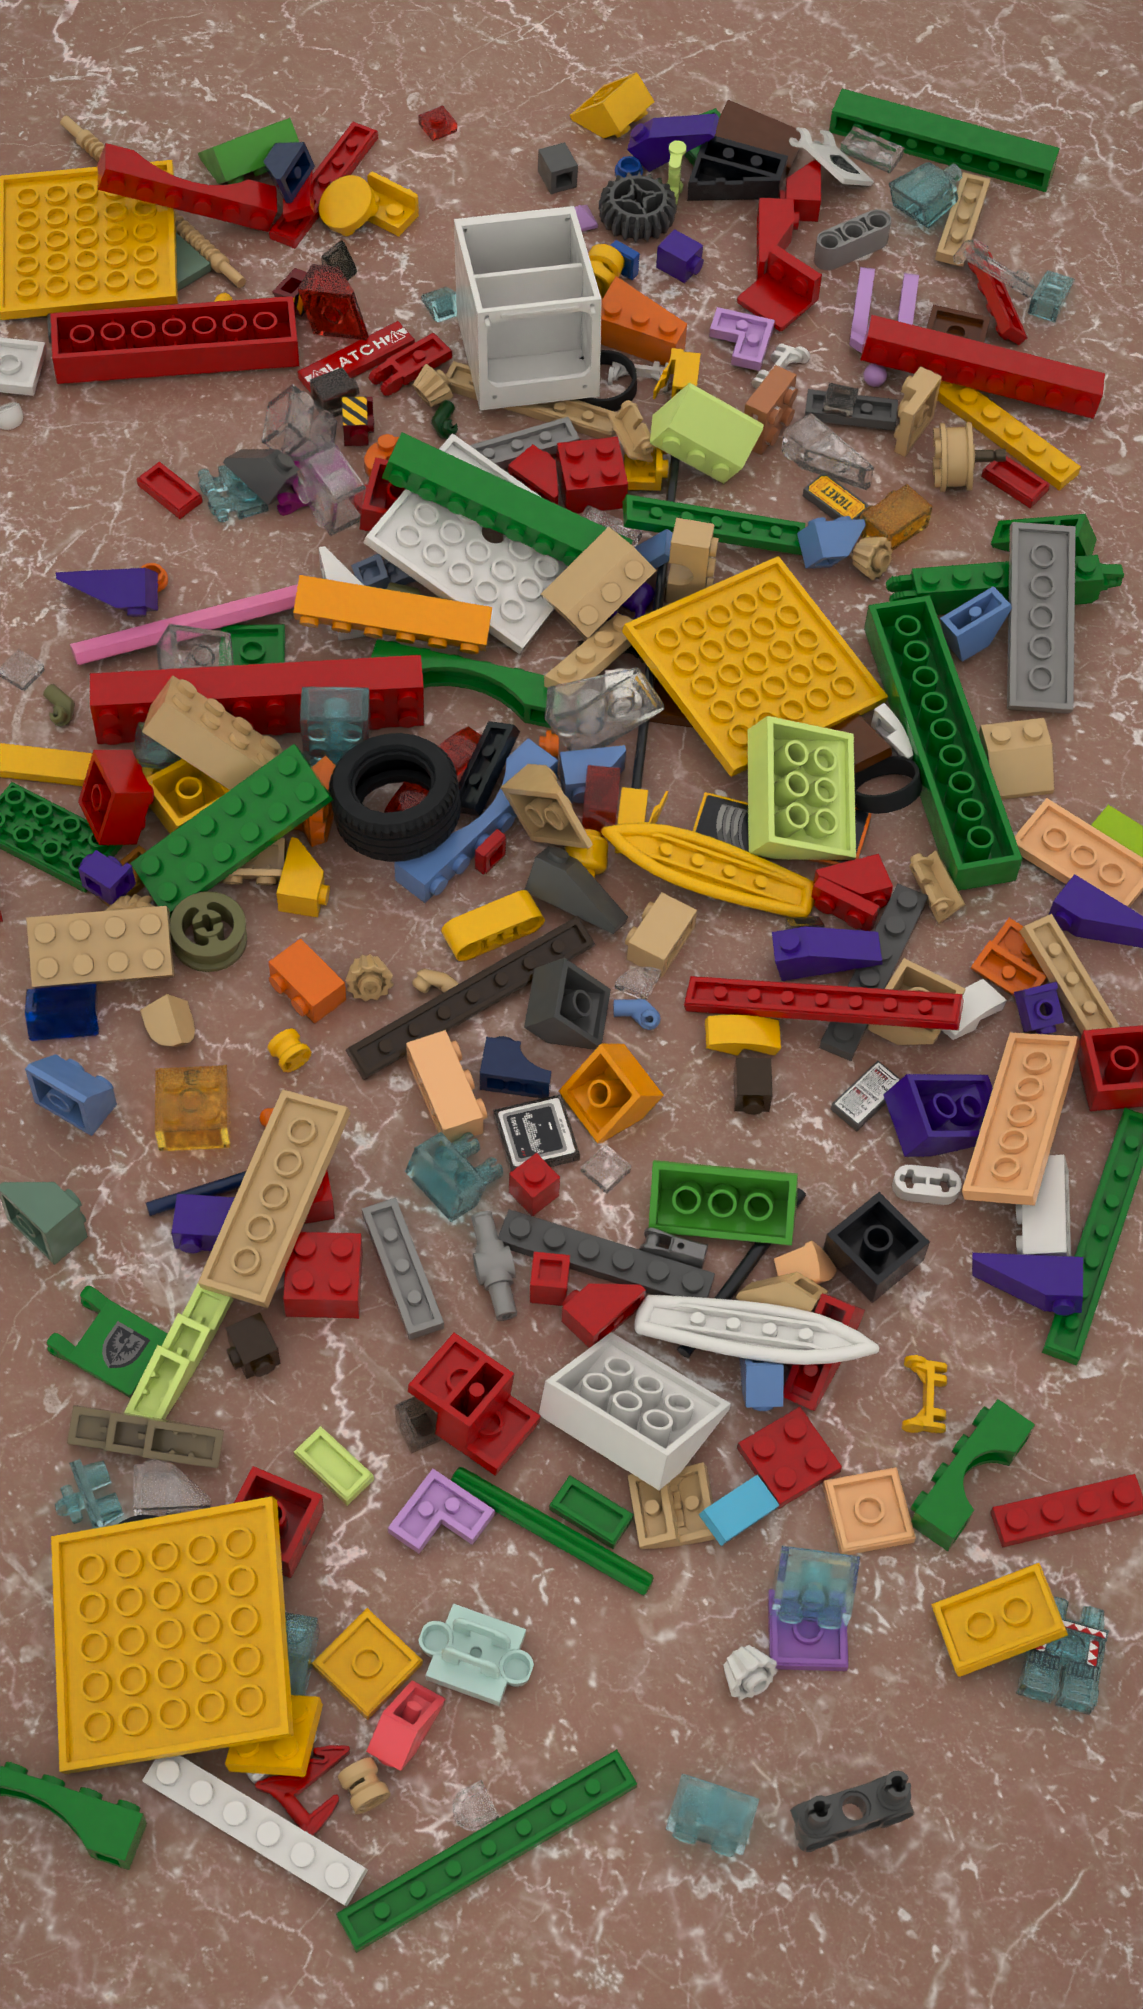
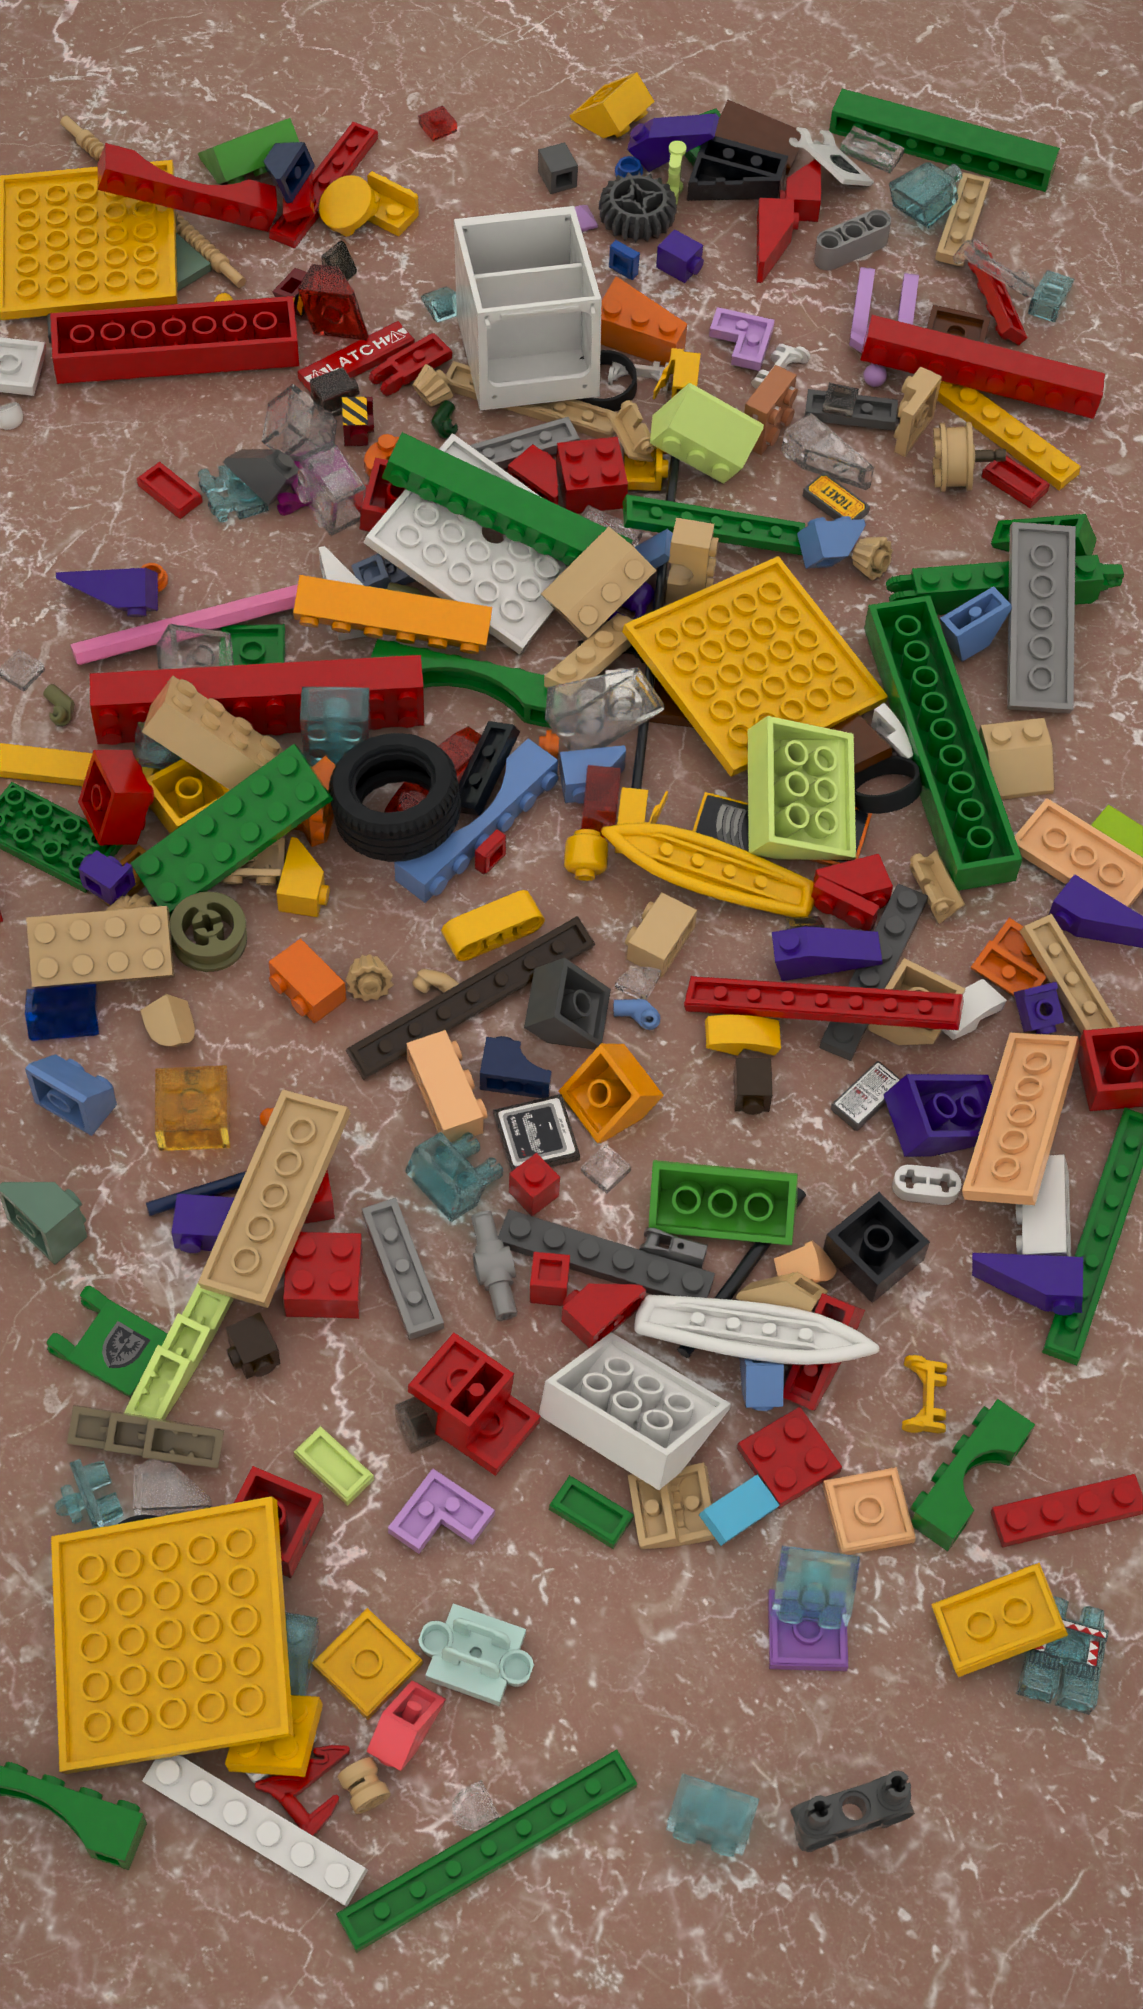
yellow wheel [267,1028,312,1073] -> none
green axle [451,1467,654,1595] -> none
tan slope [500,764,593,849] -> none
dark grey slope [525,846,628,934] -> none
yellow wheel [588,244,625,299] -> none
white piece [723,1645,778,1700] -> none
red bracket [737,245,822,331] -> none
clear yellow brick [860,484,933,550] -> none

